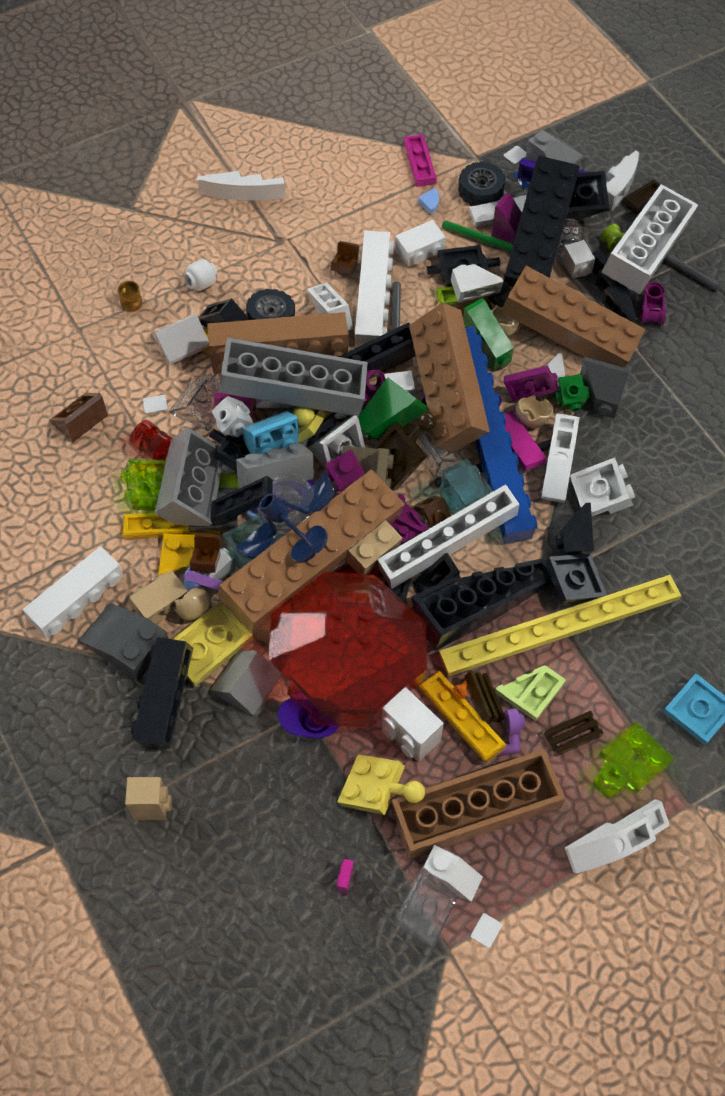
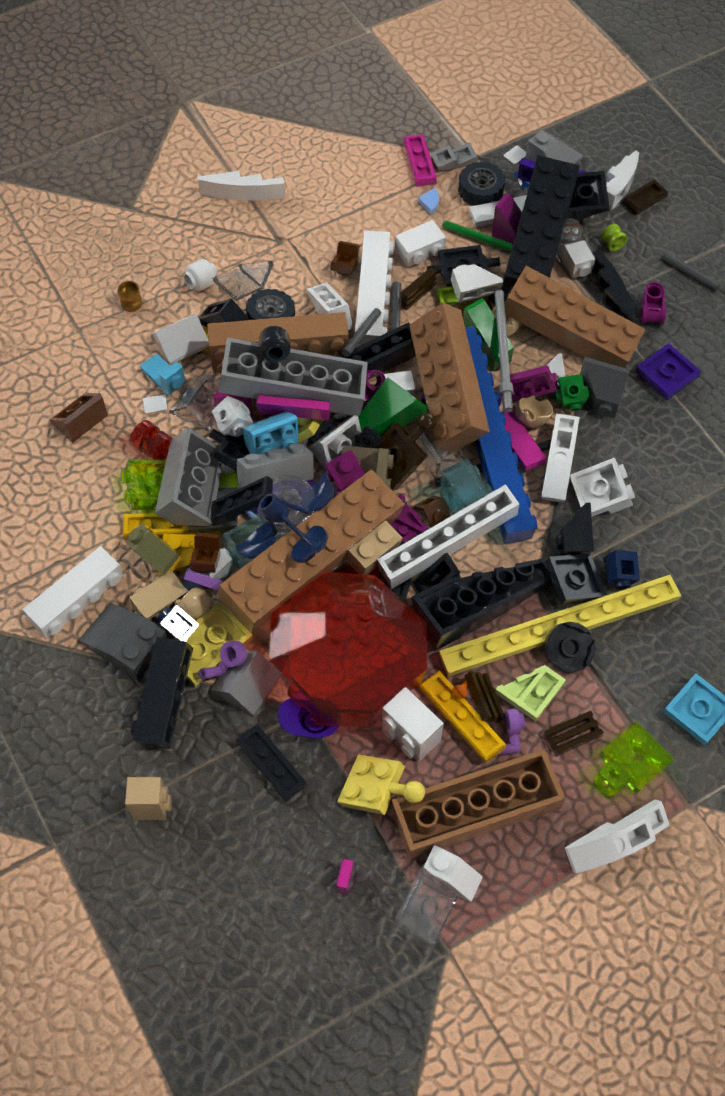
white sticker [471,913,502,948] -> none
white brick [602,184,698,294] -> none
none -> olive slope [126,523,180,575]
none -> medium azure bracket [140,354,186,396]
none -> bracket [157,604,200,641]
none -> medium lavender plate [199,641,247,679]
none -> clear slope [213,261,274,301]
none -> black plate [236,724,307,802]
none -> dark pink tile [257,395,330,420]
none -> black head [259,326,291,362]
none -> dark grey bar [342,308,381,357]
none -> black plate [354,426,382,448]
none -> dark brown tile [401,267,437,310]
none -> light grey slope [431,142,478,170]
none -> light grey bar [495,290,514,412]
none -> black tile [544,622,596,673]
none -> dark blue brick [603,550,640,590]
none -> dark purple plate [635,343,701,400]

